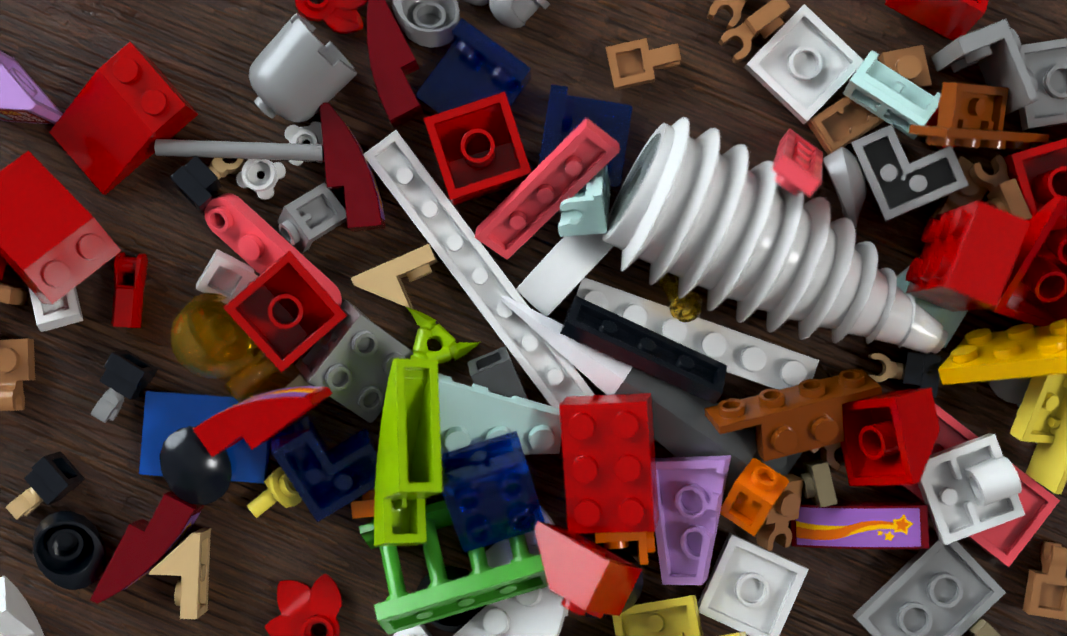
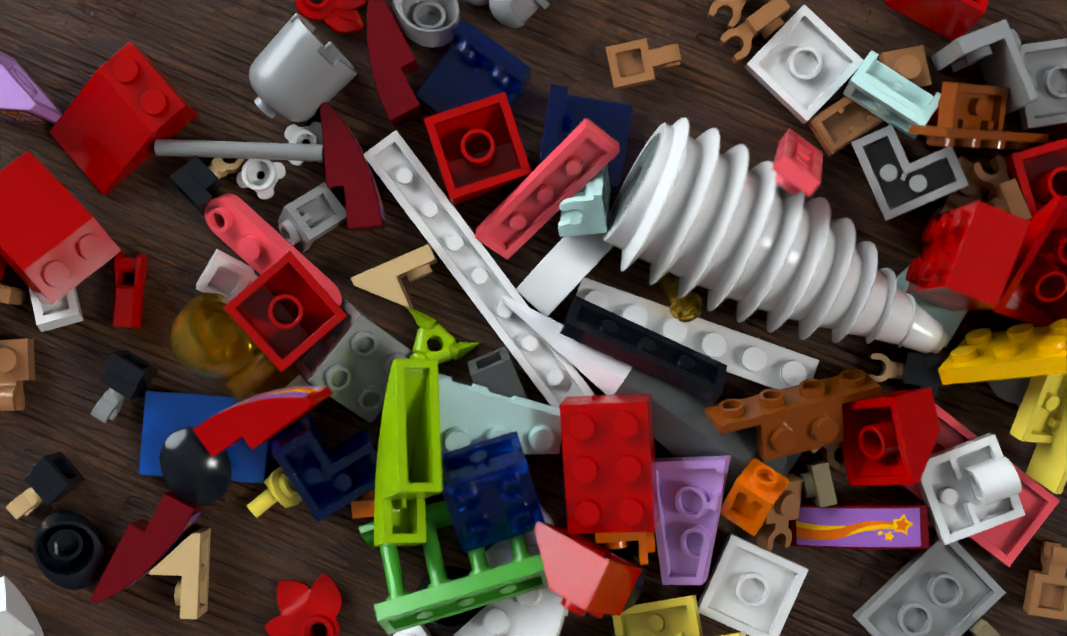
light grey hat [823,147,867,227] -> none

